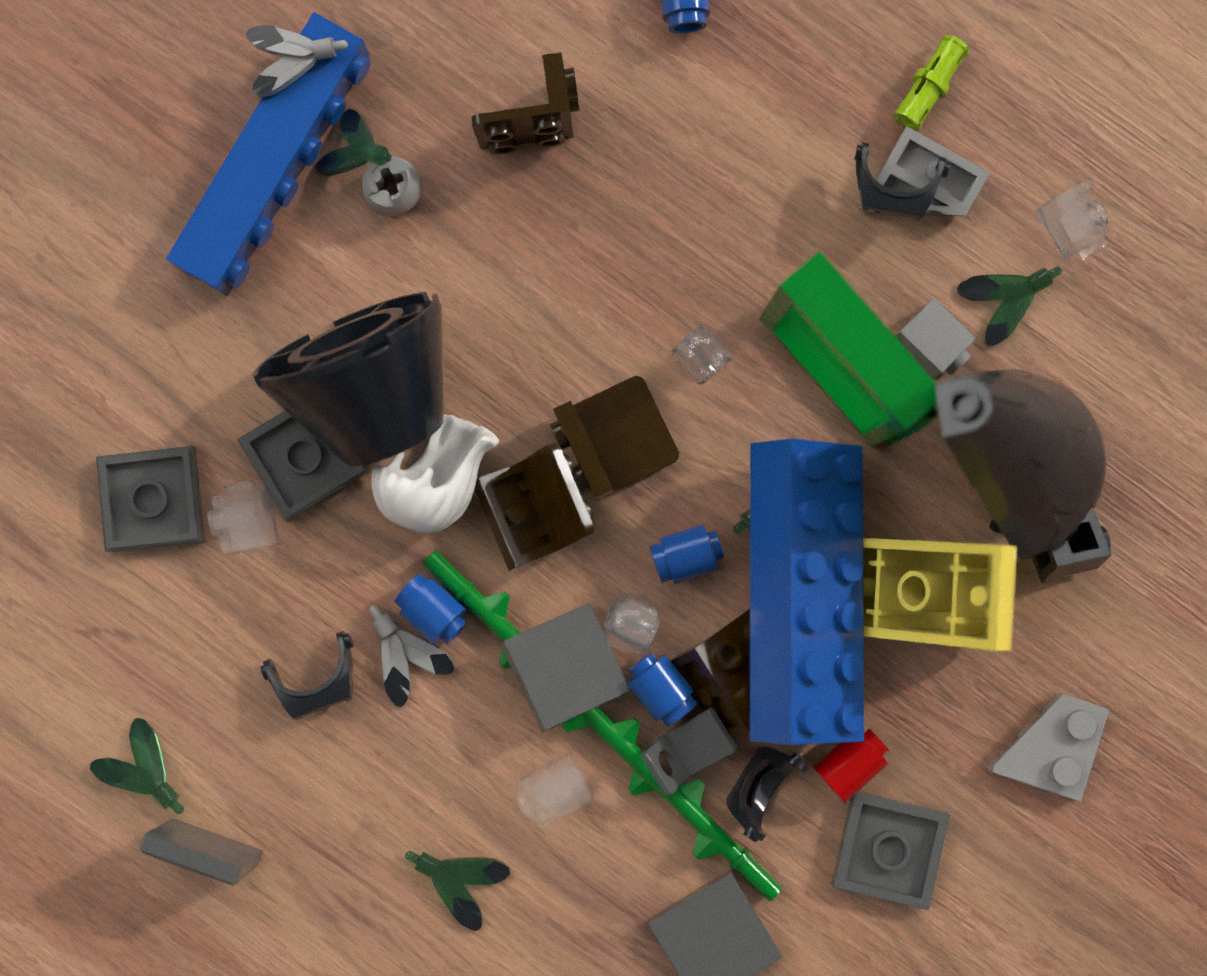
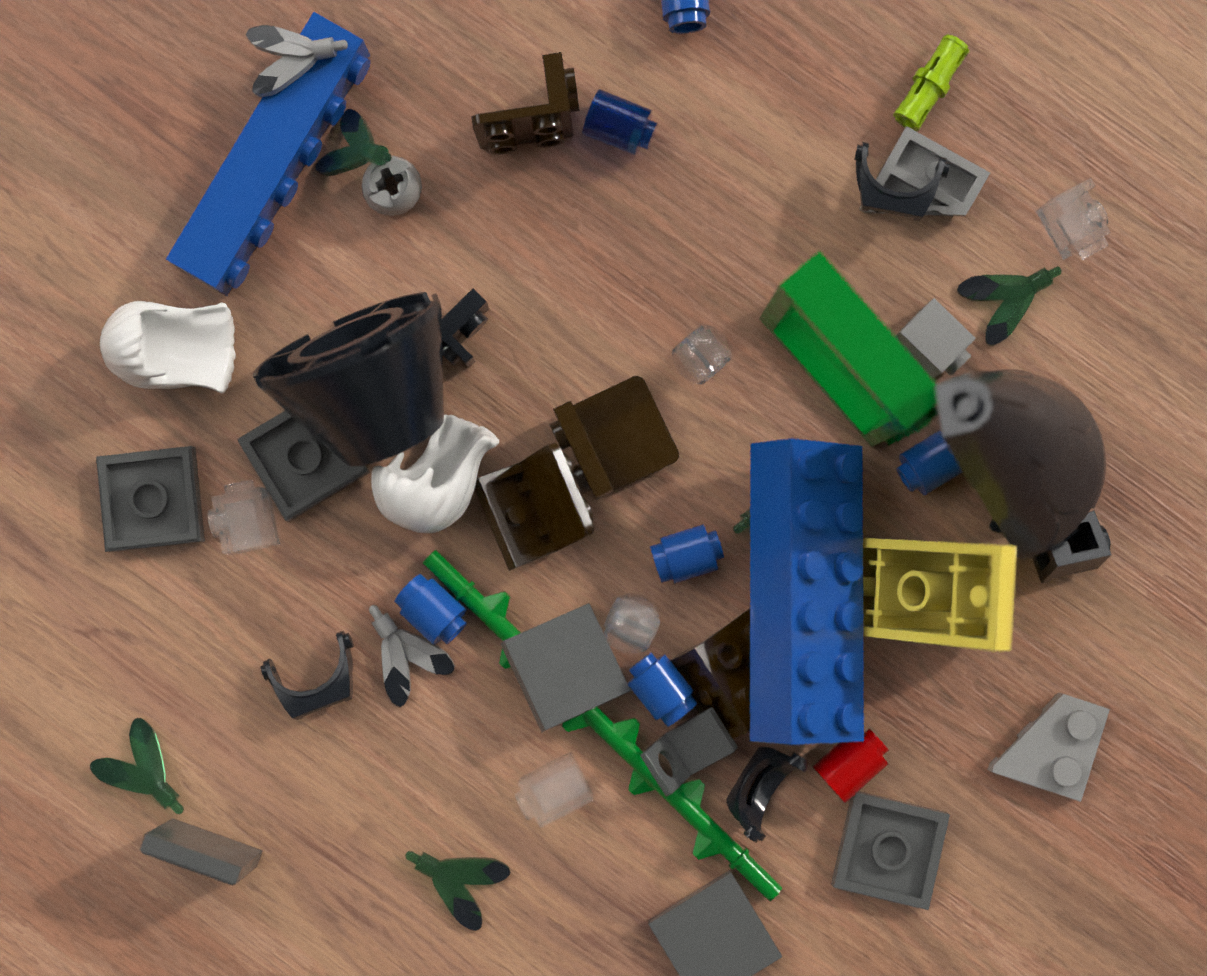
none -> white piece [100,301,236,394]
none -> black bracket [442,288,489,368]
none -> clear blue brick [582,89,658,155]
none -> blue brick [896,431,963,495]

